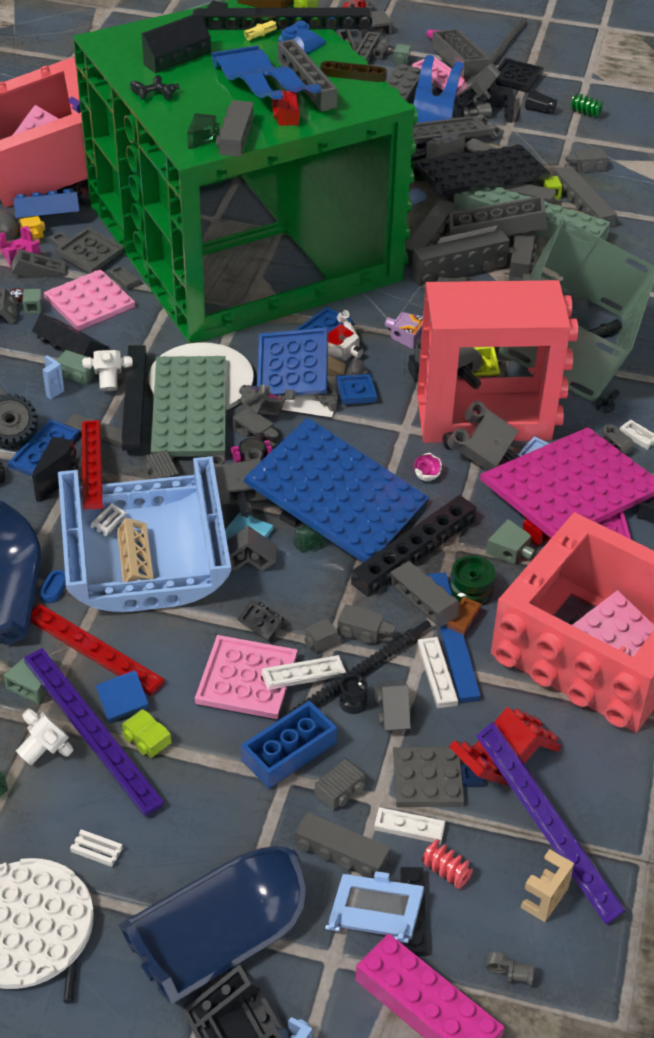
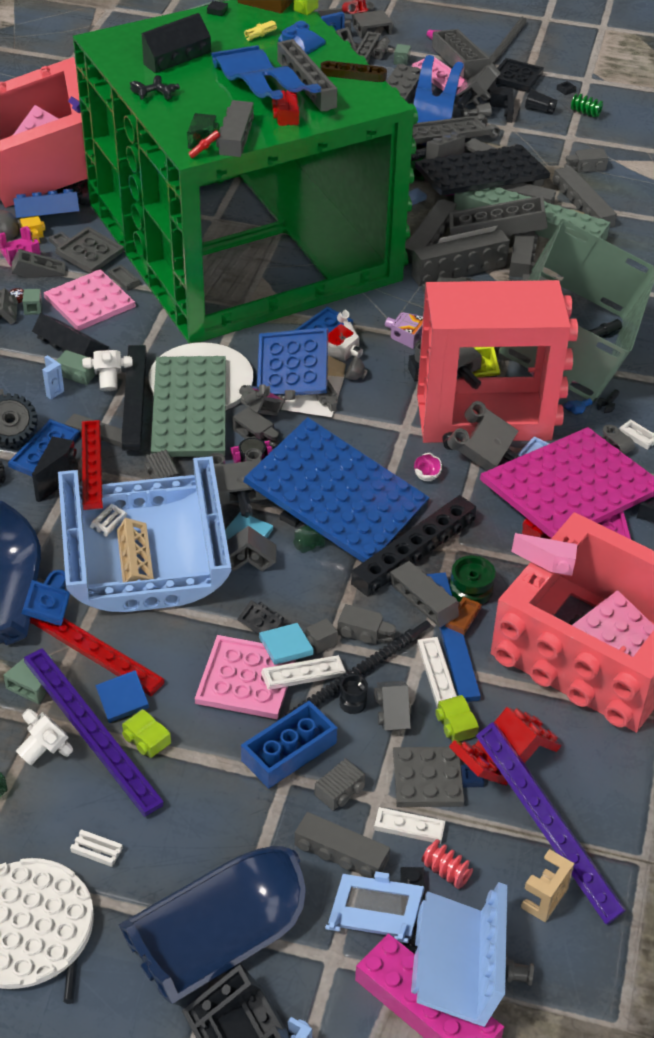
black beam [192,7,373,30] -> none
blue plate [335,374,377,404] -> none
sand green torso [486,519,536,564] -> none
lime brick [542,176,562,199] -> none
none -> blue tile [21,580,70,626]
none -> red piece [188,130,220,158]
none -> medium azure tile [259,623,314,665]
none -> light blue piece [411,882,507,1027]
none -> lime brick [435,695,479,742]
none -> bright pink slope [511,533,577,576]
none -> black tile [556,81,577,95]
none -> blue rock [564,398,592,415]

